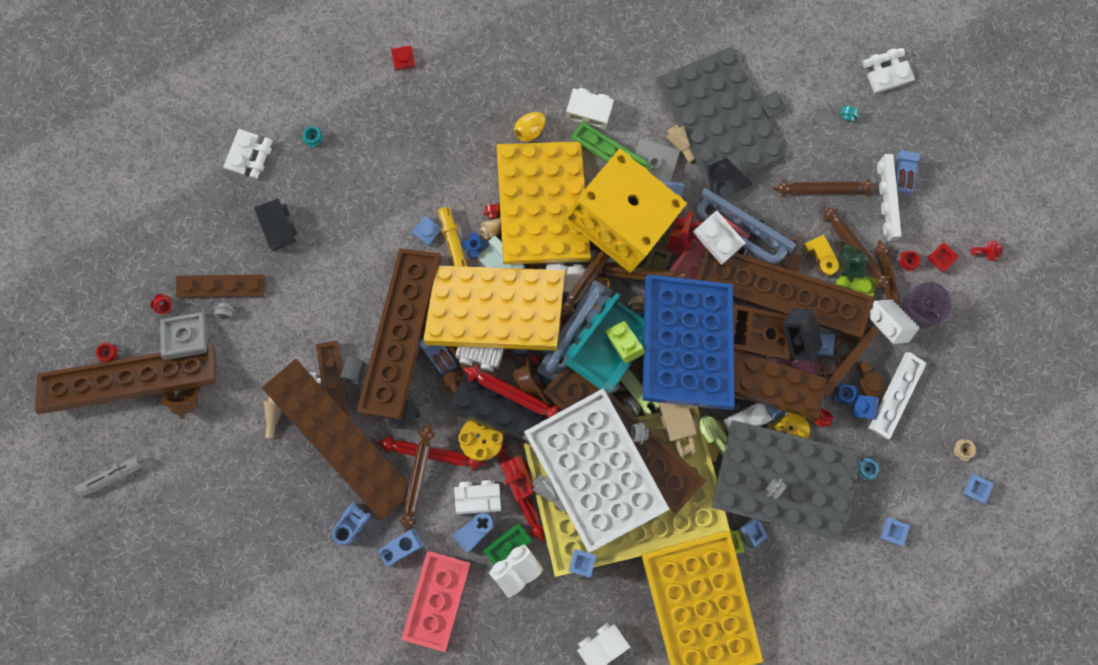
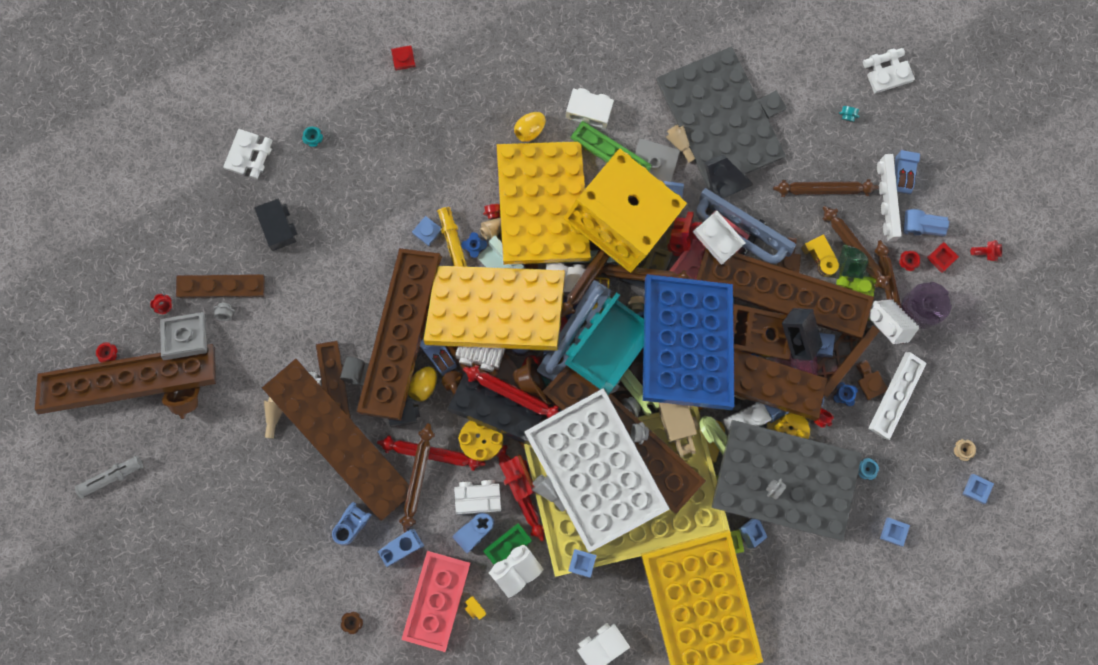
lime plate [605,321,645,364] -> none
blue plate [852,395,879,420] -> none
none -> reddish brown plate [341,612,363,634]
none -> yellow animal [408,367,437,402]
none -> yellow plate [465,596,487,620]
none -> medium blue piece [903,209,949,237]

